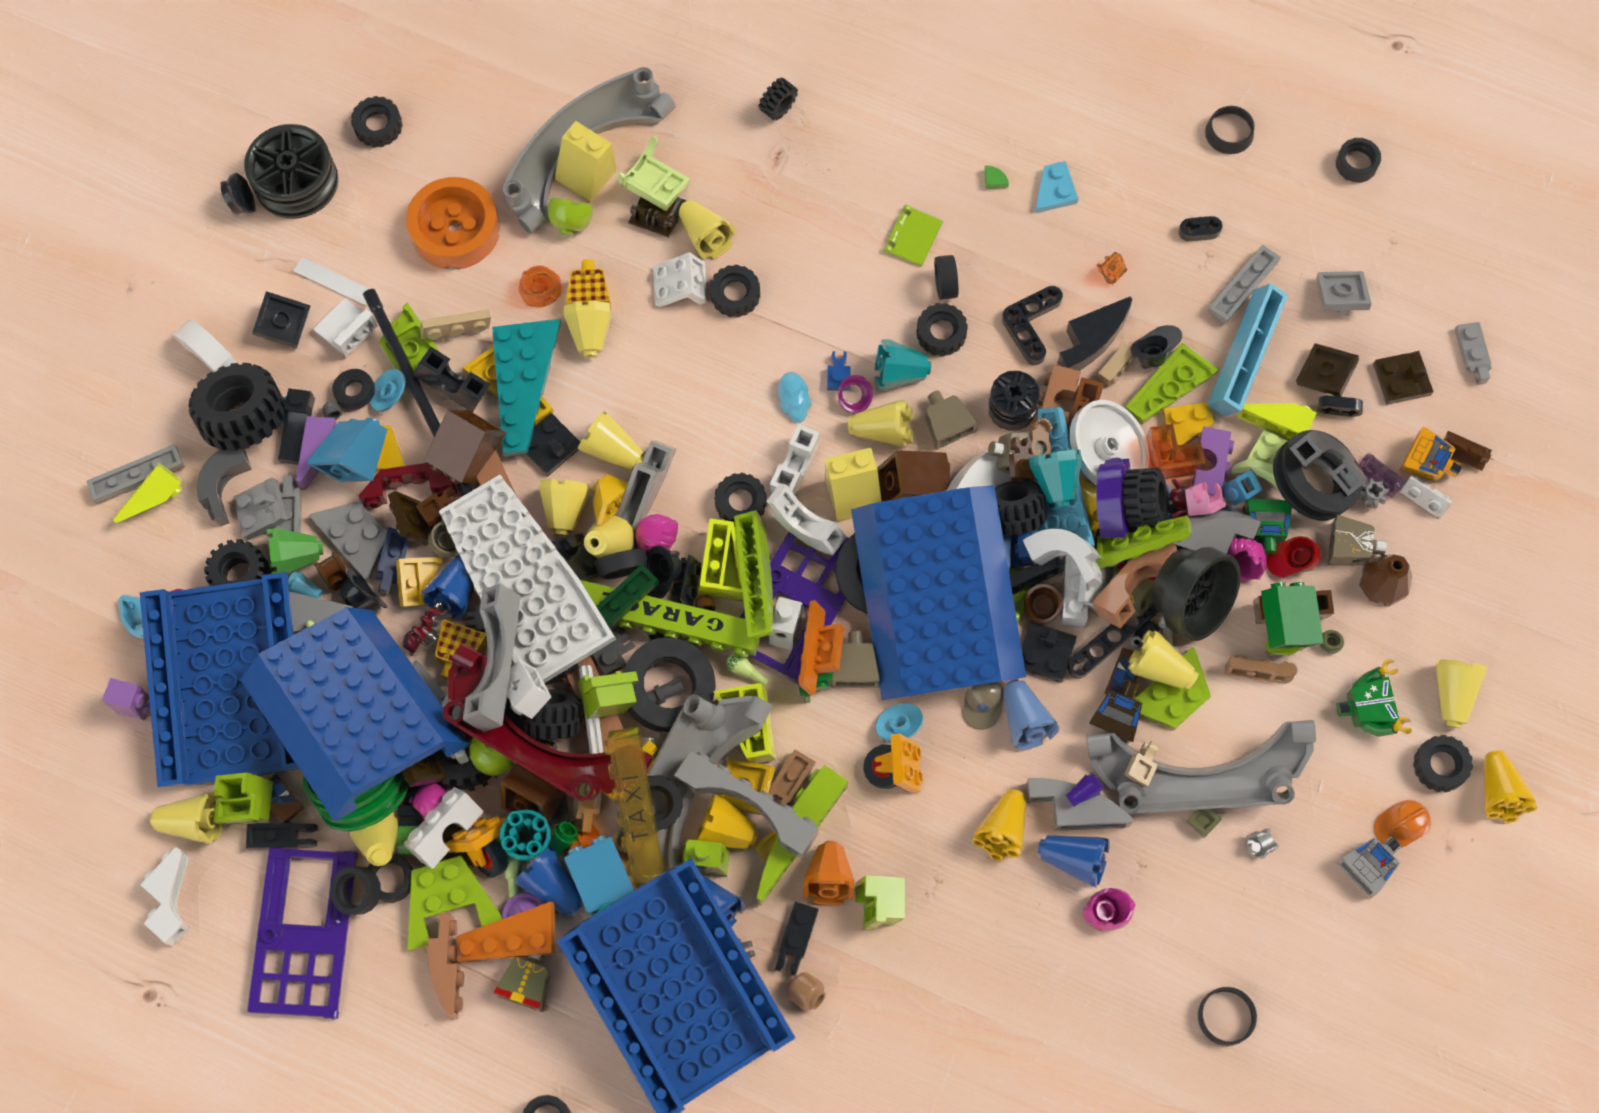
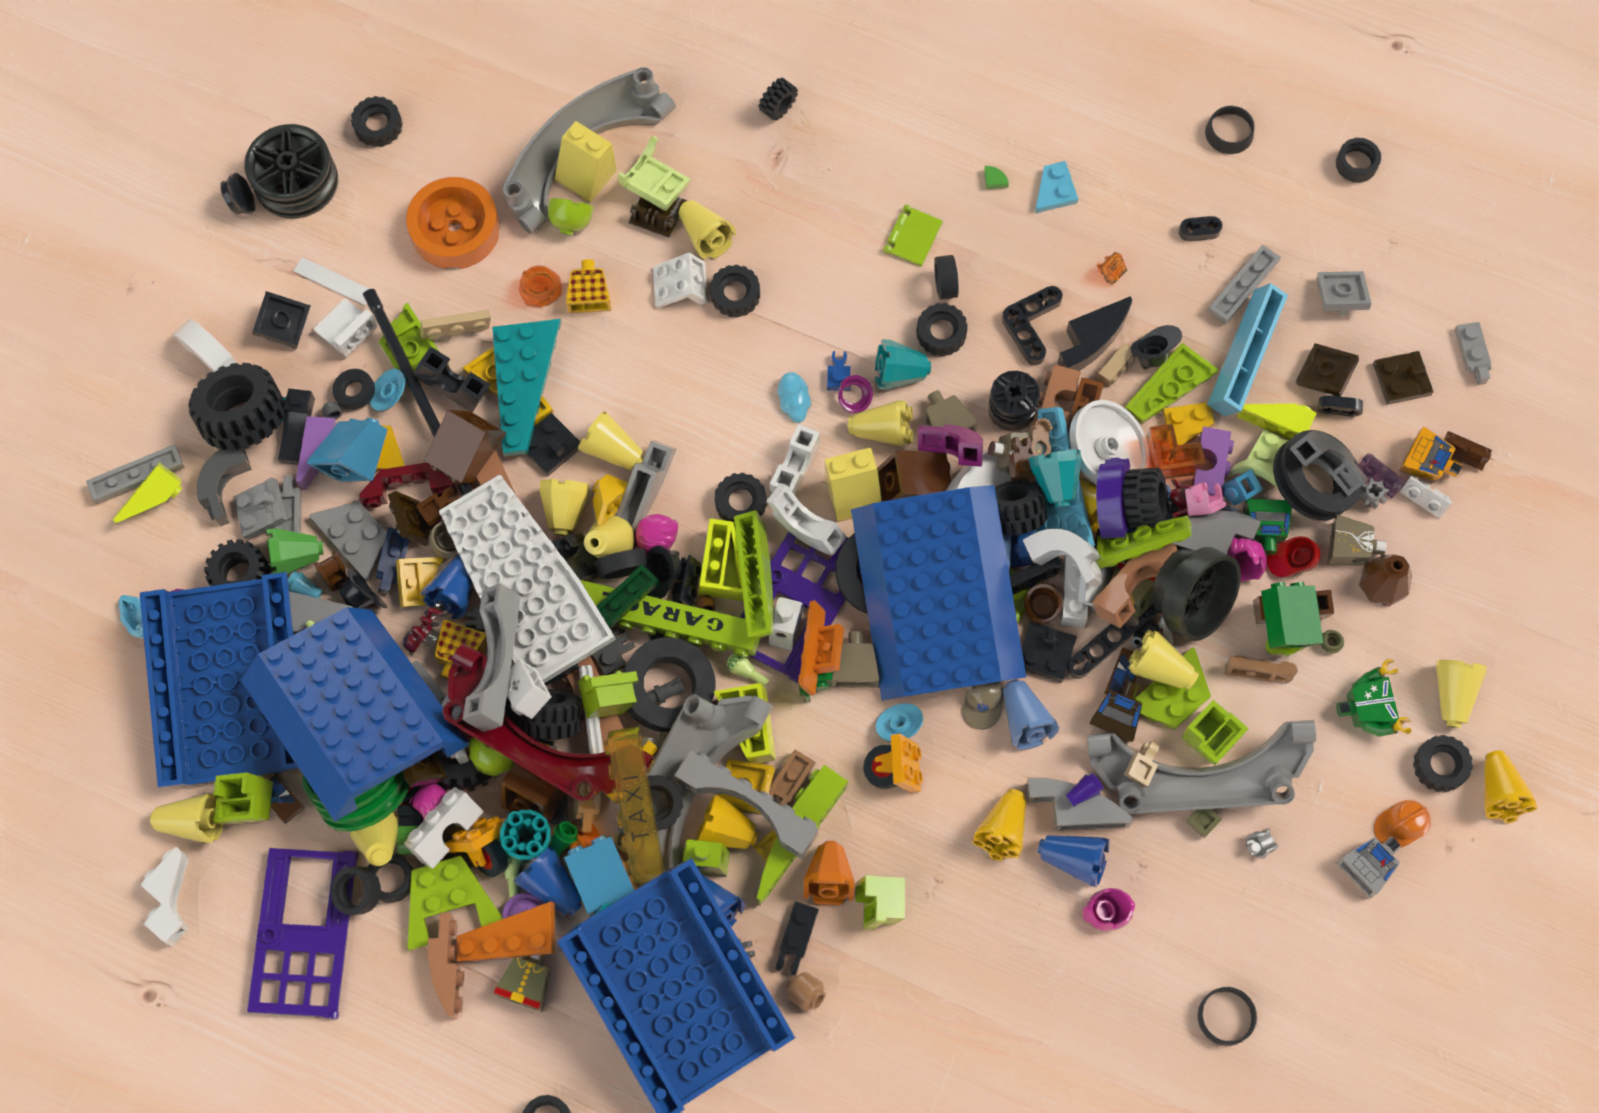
medium lavender brick [101,678,151,721] -> none
black hinge [246,822,318,850] -> none
light yellow cone [564,301,612,358] -> none
none -> magenta arch [918,424,983,467]
none -> lime plate [1181,700,1249,765]

